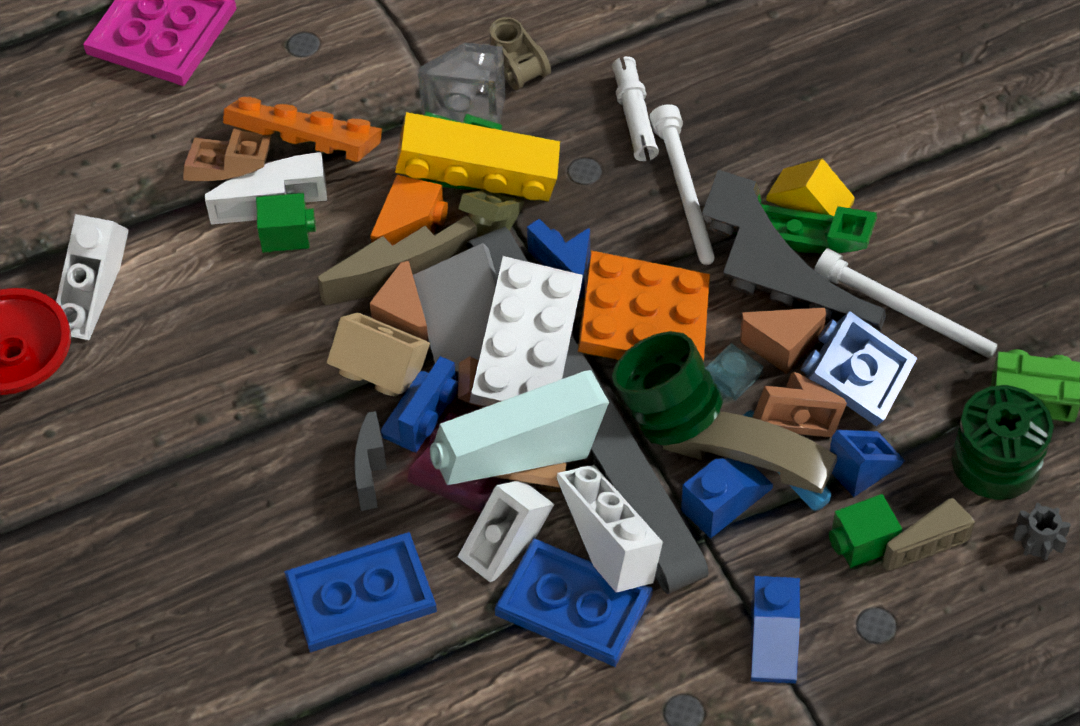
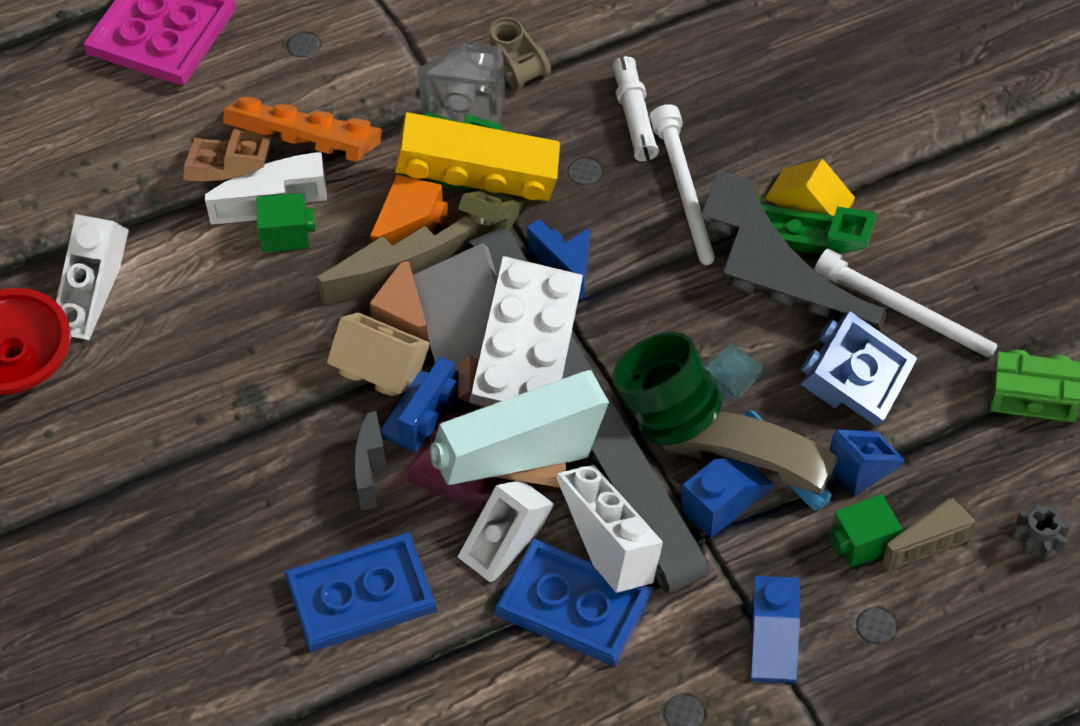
orange plate [578,251,710,362] -> none
nougat slope [740,308,826,374] -> none
nougat slope [752,372,847,437] -> none
dark green wheel [951,385,1054,500] -> none

